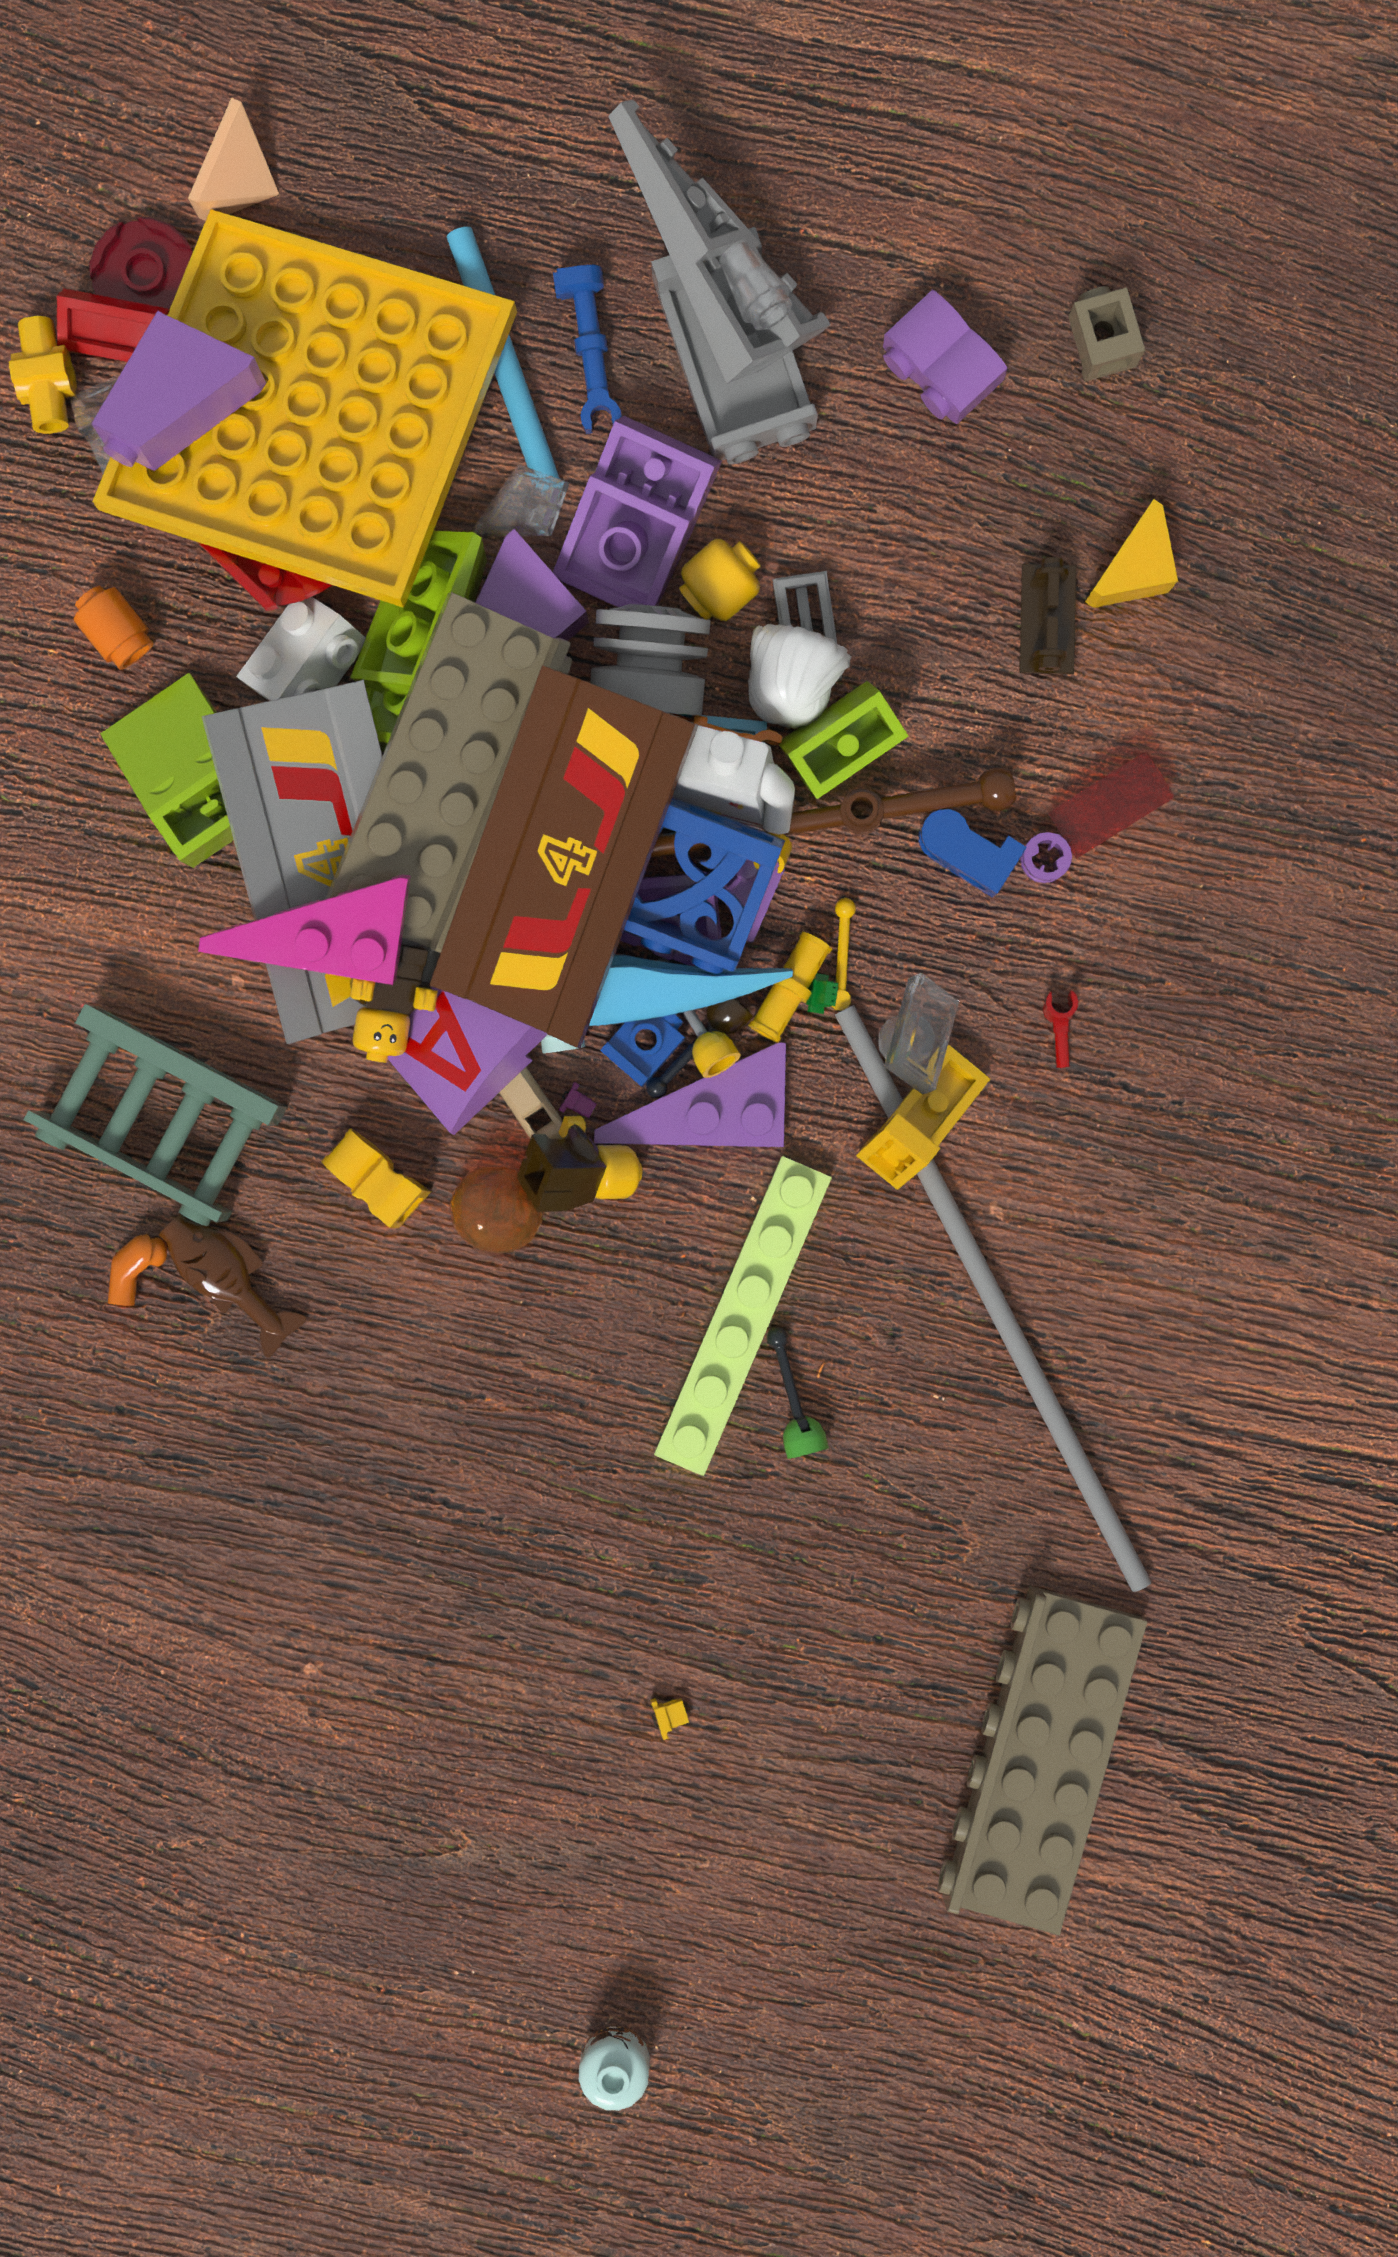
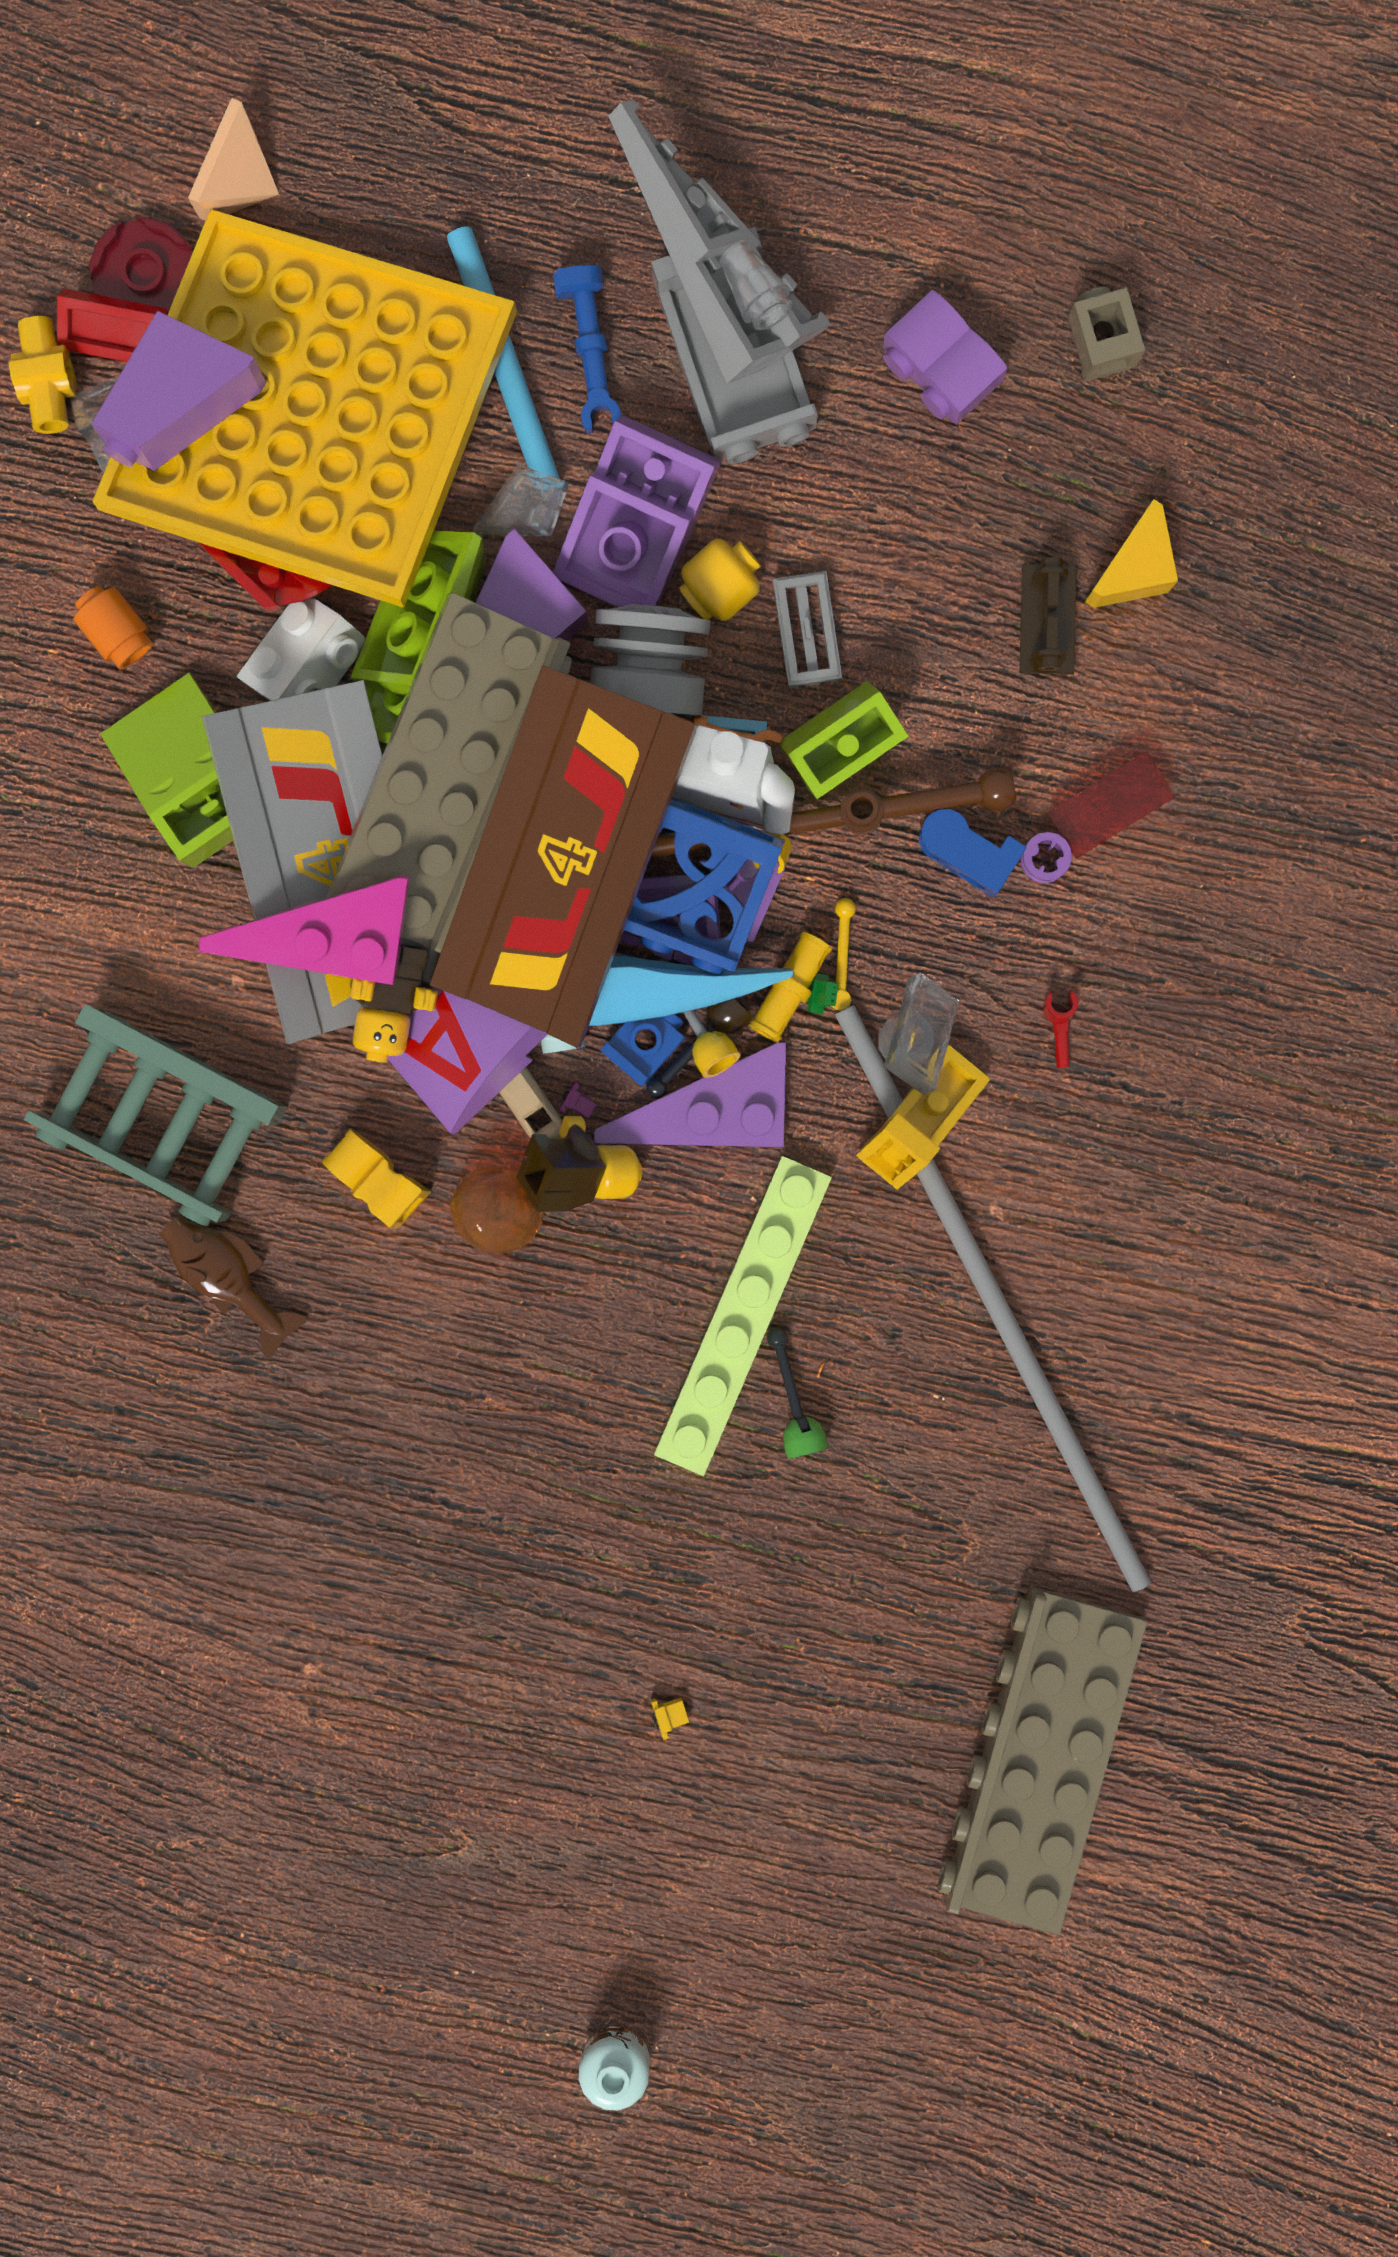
orange arm [107,1234,167,1306] -> none
white hair [748,624,851,729] -> none

